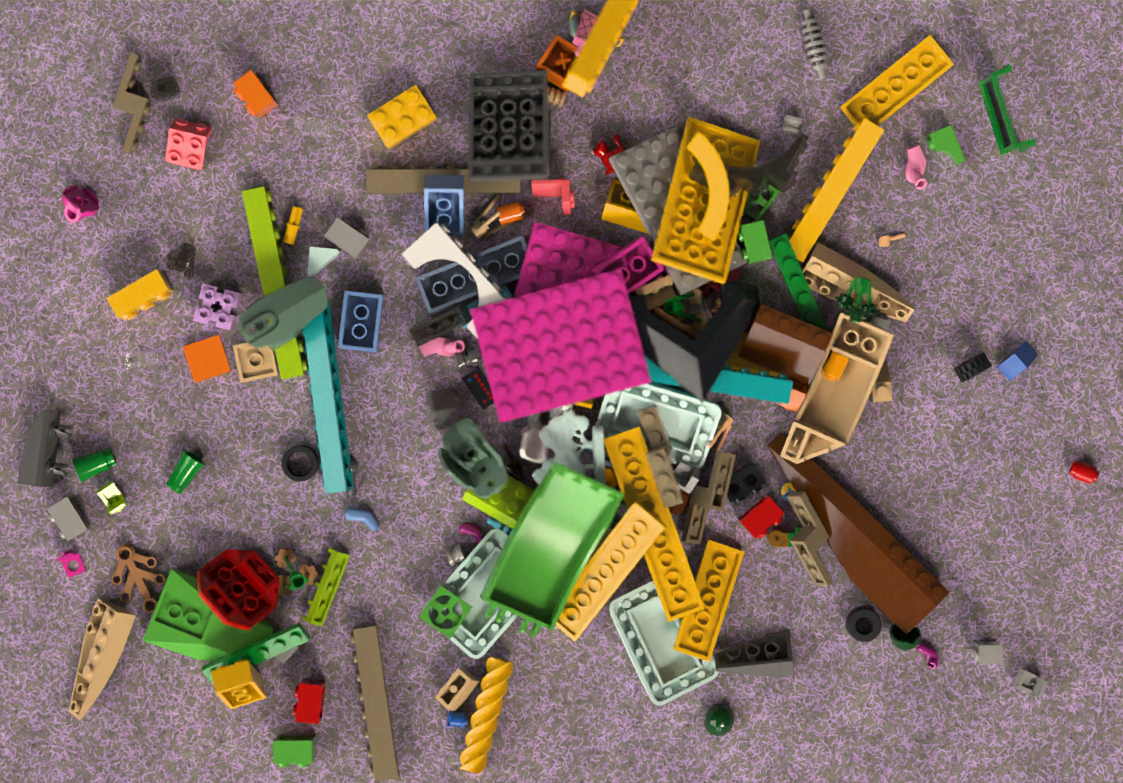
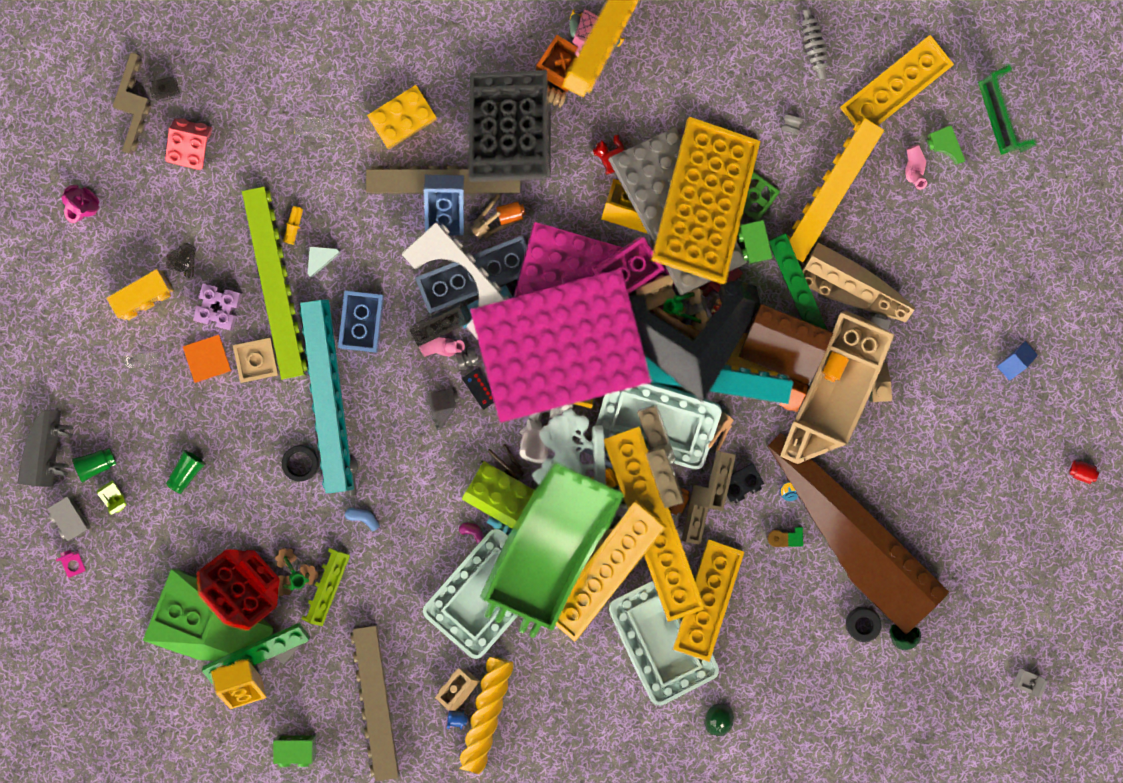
tan wedge [68,598,136,720] -> none
medium nougat plant [111,544,166,613] -> none
orange brick [233,70,278,118] -> none
sand green piece [238,277,327,351] -> none
red brick [293,679,326,724] -> none
light grey brick [324,217,370,259] -> none
bright green piece [419,585,472,639] -> none
sand green piece [438,418,508,498] -> none
light grey wheel [445,544,465,567] -> none
coral bracket [531,178,575,215] -> none
light grey panel [674,460,701,494] -> none
yellow tile [686,132,729,241] -> none
clear smoke arch [688,133,809,199] -> none
dark grey wedge [715,631,794,677] -> none
red brick [738,495,785,539] -> none
dark tan bracket [787,491,833,587] -> none
plant [835,277,880,323] -> none
light nougat hand [879,233,905,247] -> none
magenta arm [917,642,939,669] -> none
black tyre [954,352,992,383] -> none
light grey window [970,641,1003,666] -> none

